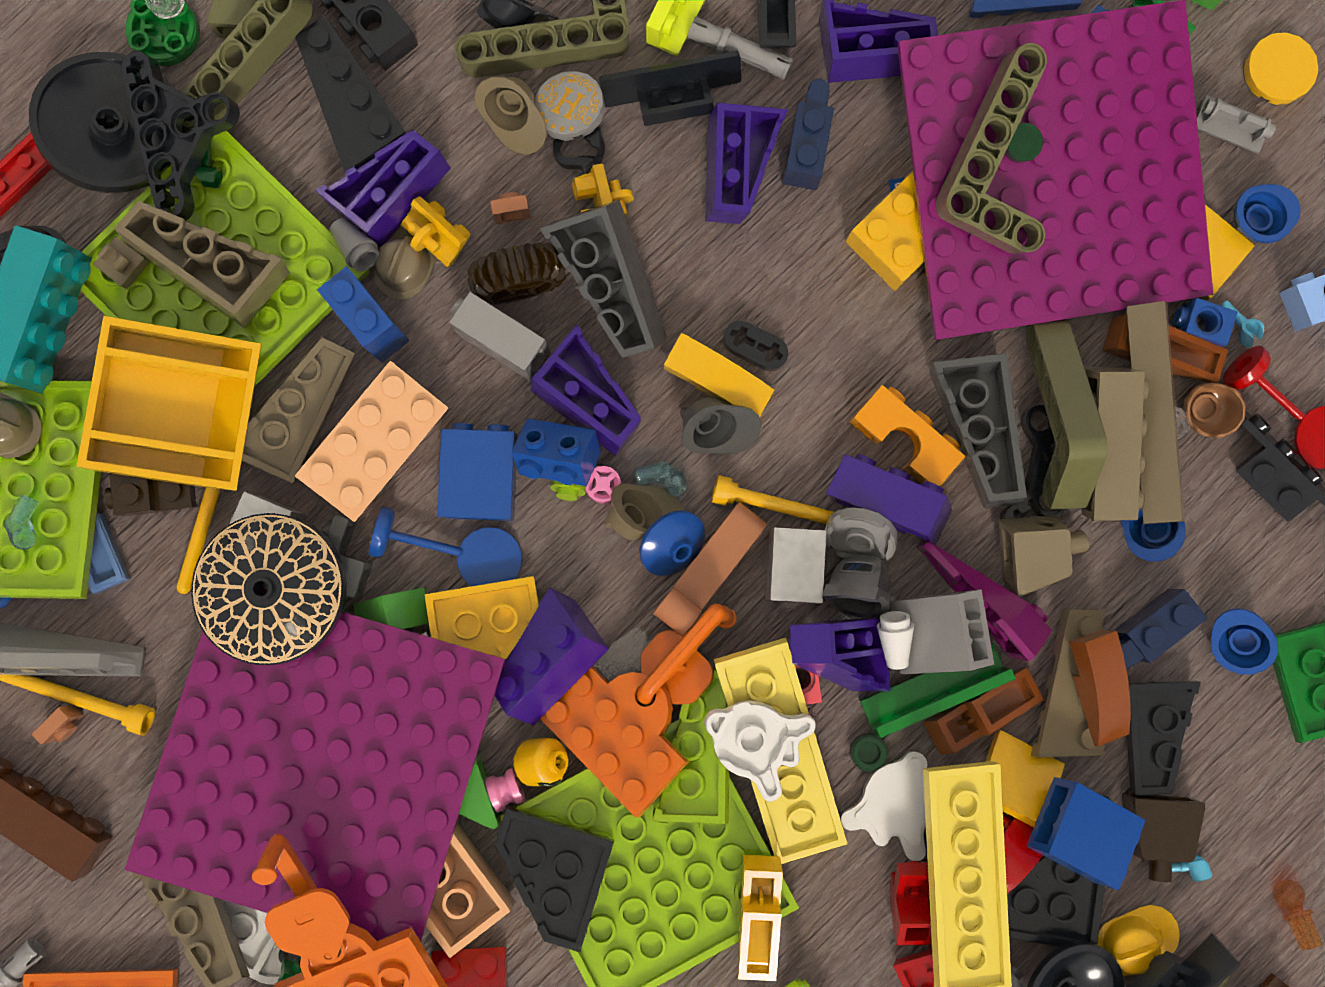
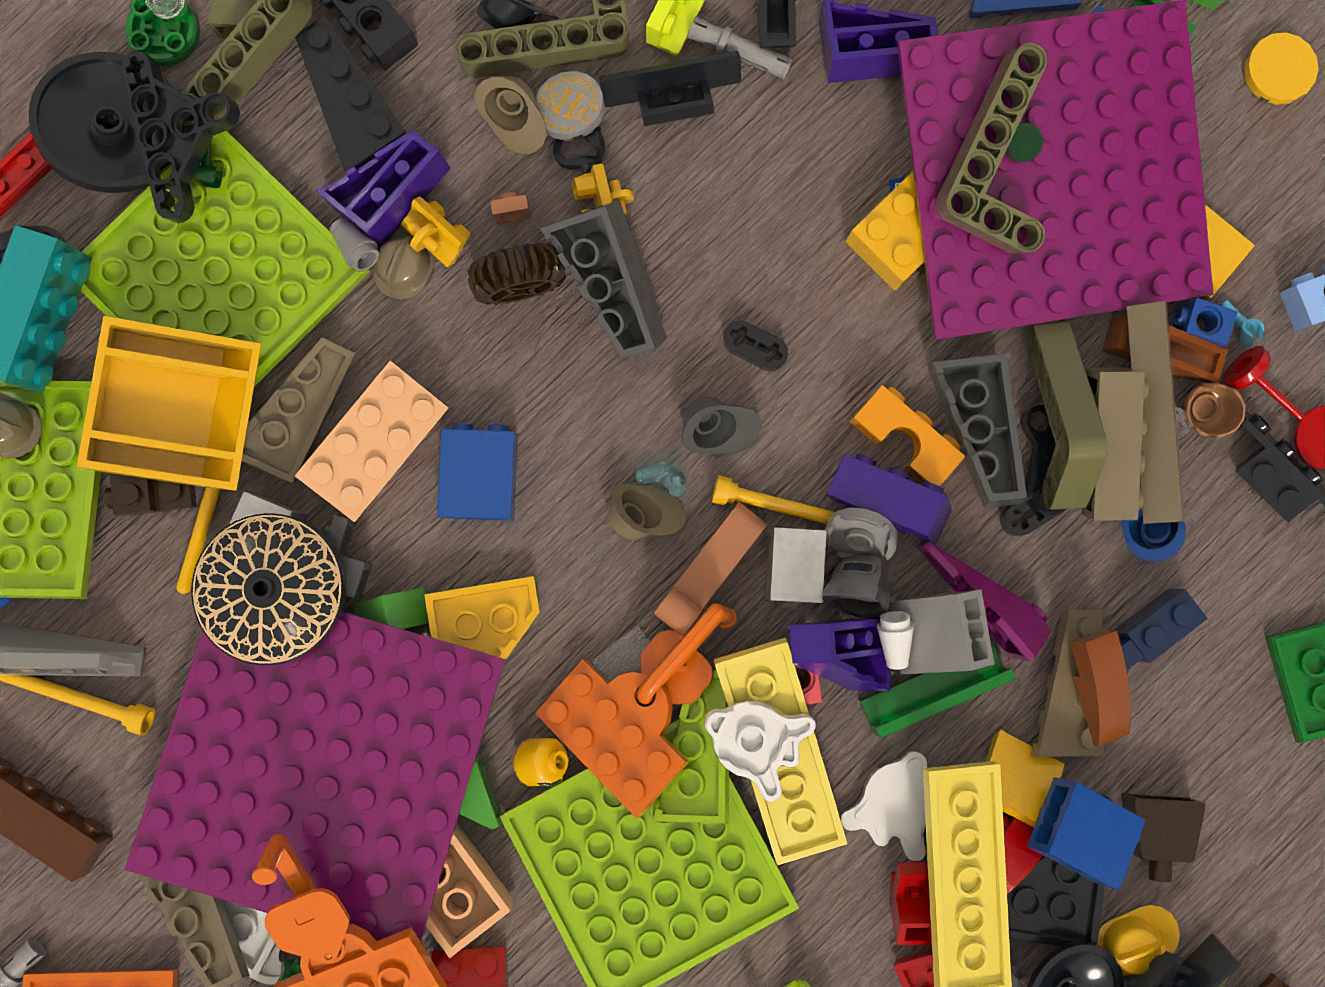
clear light blue arm [4,494,39,550] -> none
nougat plate [31,705,84,745] -> none
medium blue tile [88,513,131,594] -> none
dark tan tile [93,236,150,289] -> none
dark tan wedge [114,201,290,328] -> none
blue brick [317,266,410,363] -> none
blue piece [369,506,522,586] -> none
light grey brick [449,292,551,382] -> none
bright pink wheel [485,767,526,813] -> none
dark purple wedge [495,587,609,725] -> none
black plate [495,807,614,952] -> none
blue brick [512,418,601,487] -> none
dark purple wedge [531,325,642,456] -> none
lime plate [550,480,586,501] -> none
bright pink wheel [585,466,621,504] -> none
blue dish [640,510,705,576] -> none
yellow slope [664,333,774,418] -> none
dark purple wedge [705,103,788,224] -> none
yellow slope [738,855,783,981] -> none
dark blue hinge [782,78,834,190] -> none
dark green tile [849,733,888,771] -> none
dark orange slope [923,667,1044,754] -> none
dark tan torso [998,516,1089,596] -> none
black wing [1127,681,1201,795] -> none
medium azure hand [1172,855,1212,881] -> none
light grey hinge [1197,95,1276,154] -> none
blue piece [1211,608,1278,674] -> none
blue piece [1233,184,1301,244] -> none
clear orange axle [1273,880,1322,950] -> none

